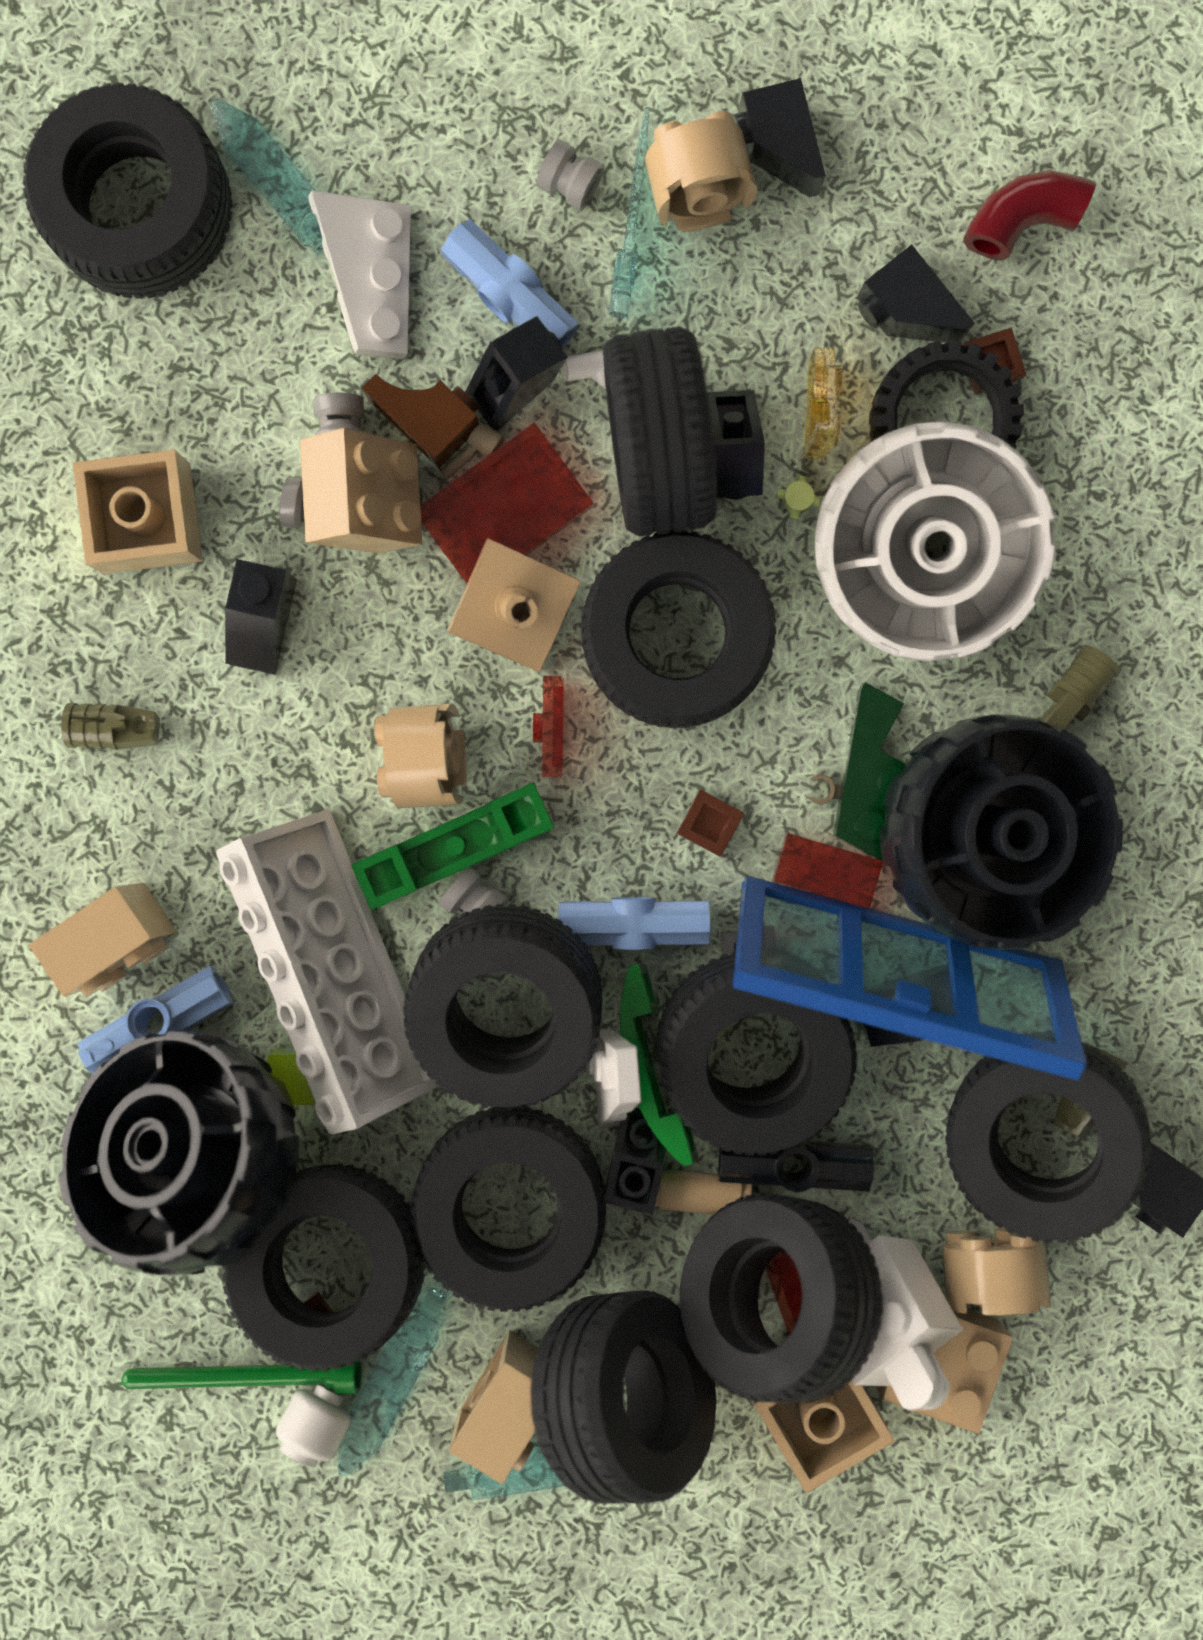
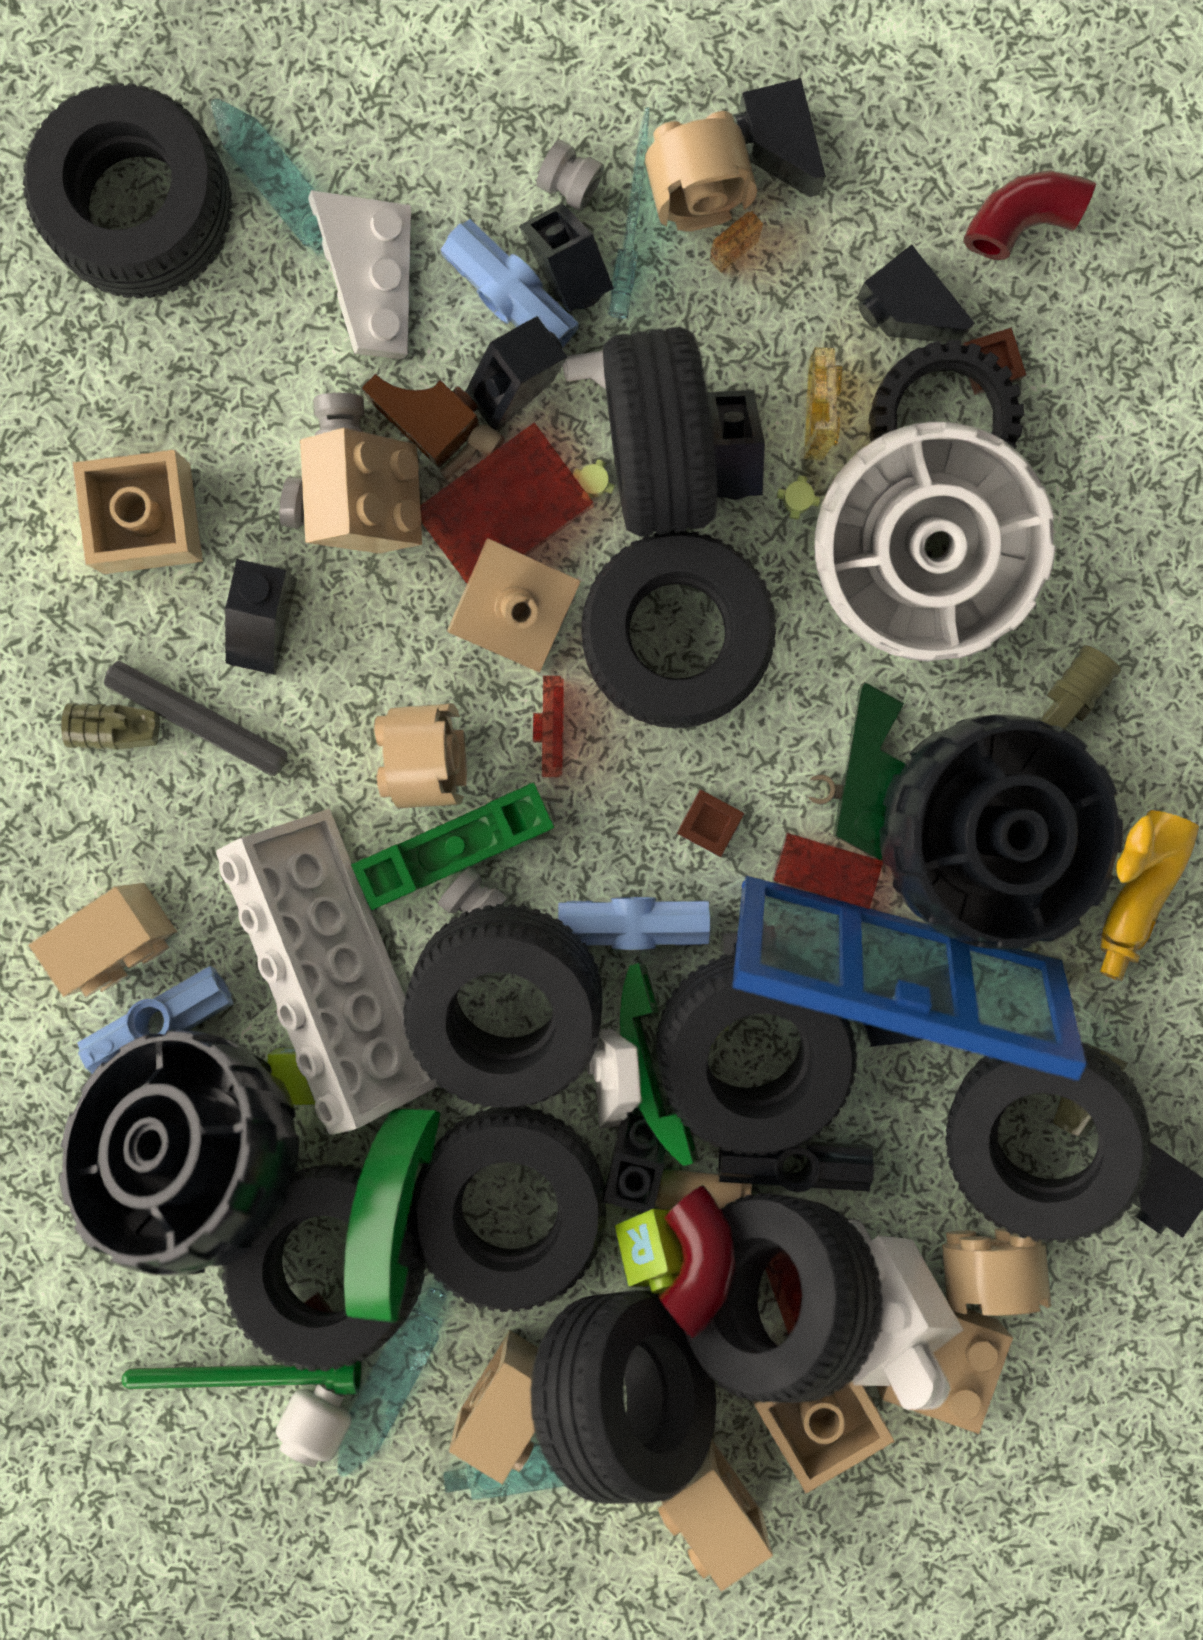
none -> dark grey axle [104,661,288,776]
none -> green slope [344,1109,441,1323]
none -> black slope [519,203,614,312]
none -> yellowish green piece [572,460,615,502]
none -> lime brick [615,1209,683,1294]
none -> tan brick [658,1440,773,1592]
none -> dark red cylinder [659,1185,736,1338]
none -> clear orange tile [710,211,763,273]
none -> yellow piece [1100,810,1199,981]

